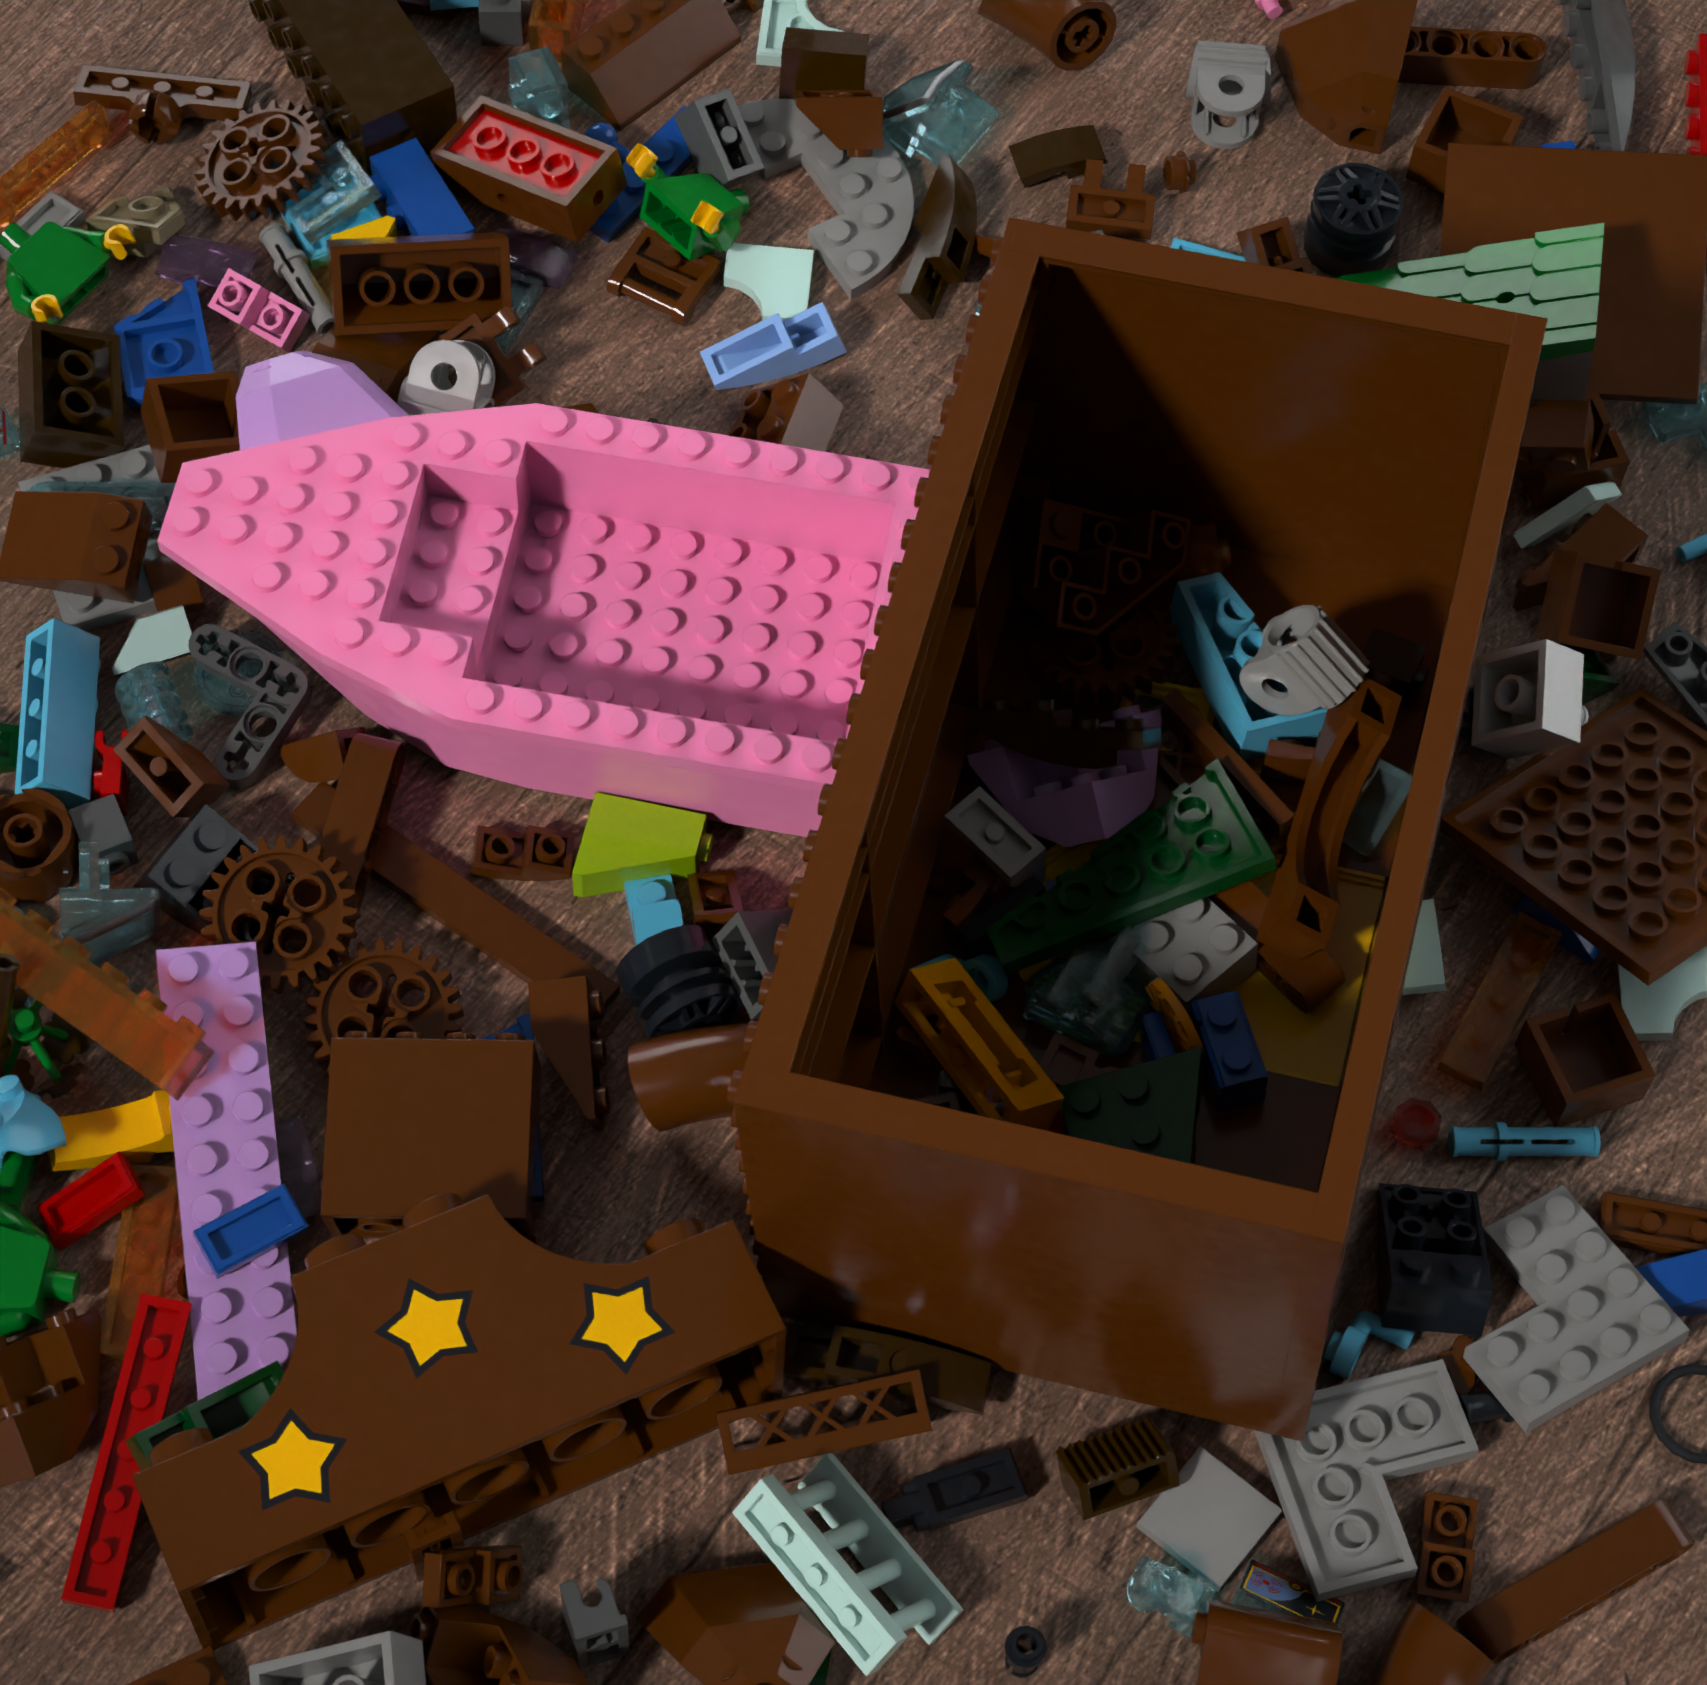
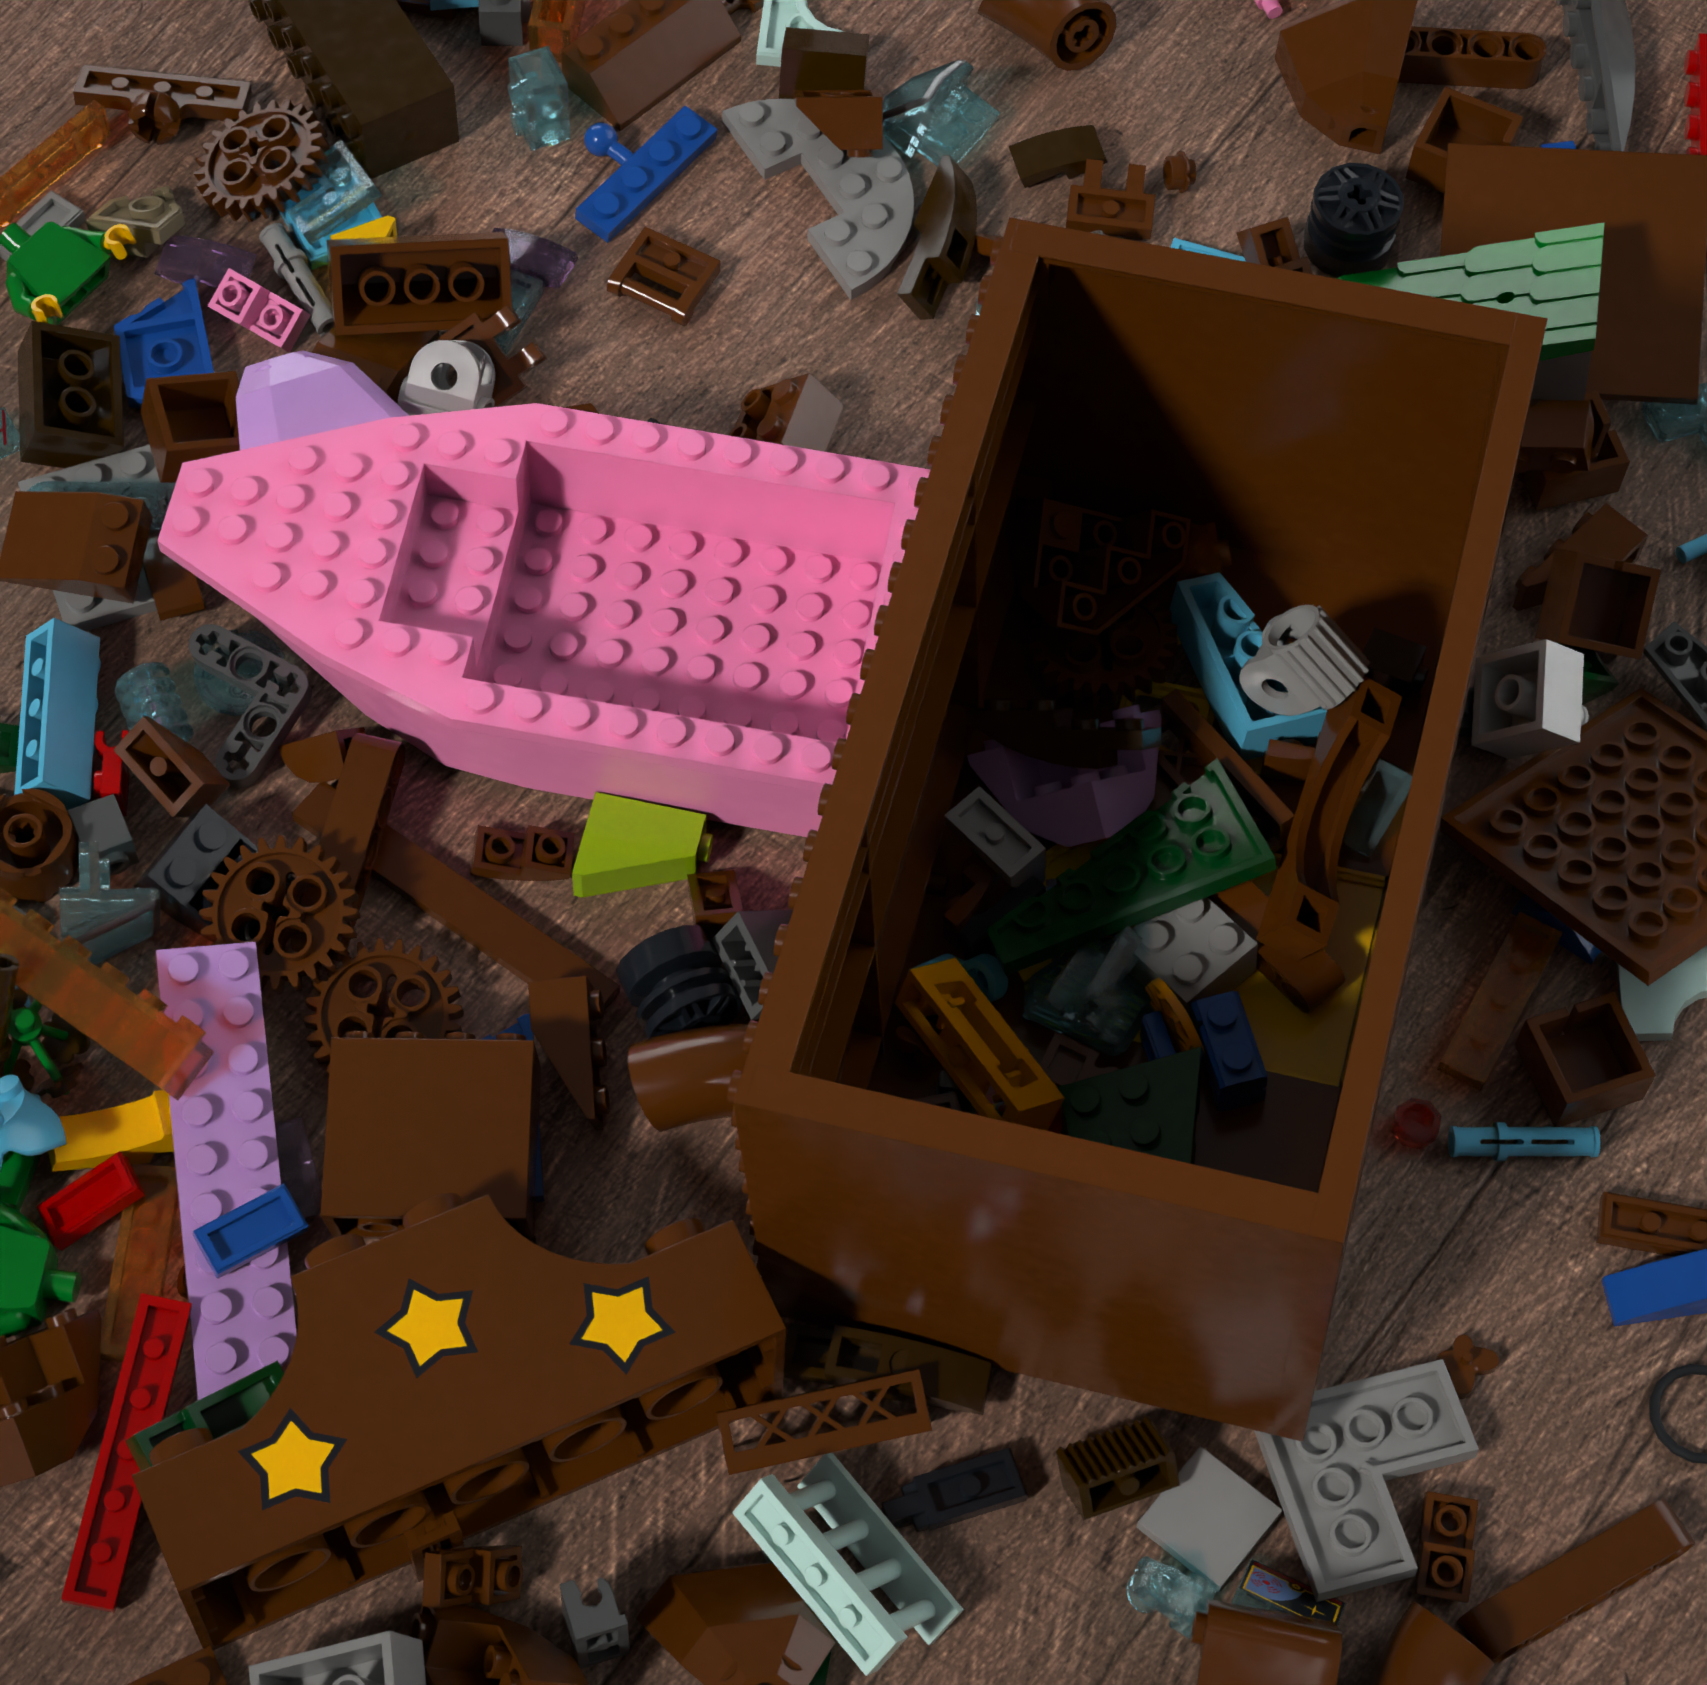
light aqua tile [111,605,192,675] -> none
blue brick [367,138,475,236] -> none
reddish brown brick [430,95,628,243] -> none
medium azure slope [624,874,683,945] -> none
green torso [626,143,749,261] -> none
dark grey brick [674,88,764,189] -> none
light blue slope [700,302,847,390] -> none
light aqua tile [724,243,814,321] -> none
black pin [1004,1626,1047,1678] -> none
light grey piece [1185,40,1271,149] -> none
medium azure plate [1324,1310,1415,1380] -> none
black slope [1377,1183,1493,1336] -> none
light aqua slope [1402,899,1446,995] -> none
black pin [1458,1390,1515,1426] -> none
light grey plate [1463,1185,1690,1433] -> none
light aqua tile [1513,481,1622,549] -> none

